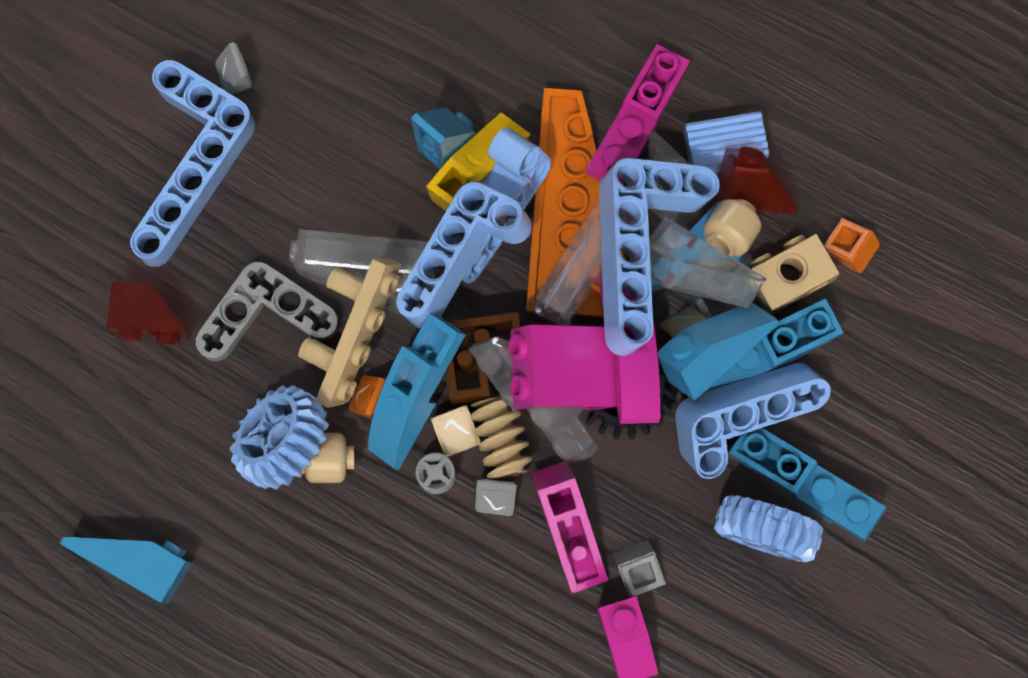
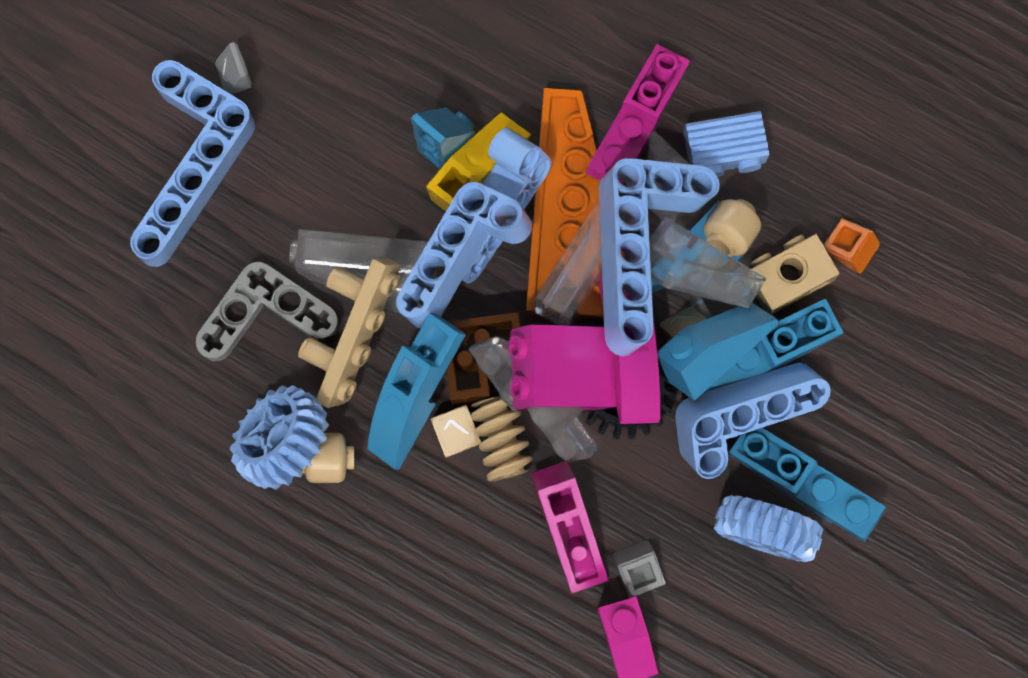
dark azure slope [59,537,193,604] -> none
clear red slope [107,282,192,345] -> none
orange slope [349,375,385,420] -> none
light grey wheel [416,453,456,494] -> none
light grey slope [475,478,517,516] -> none
clear red slope [717,146,798,214] -> none

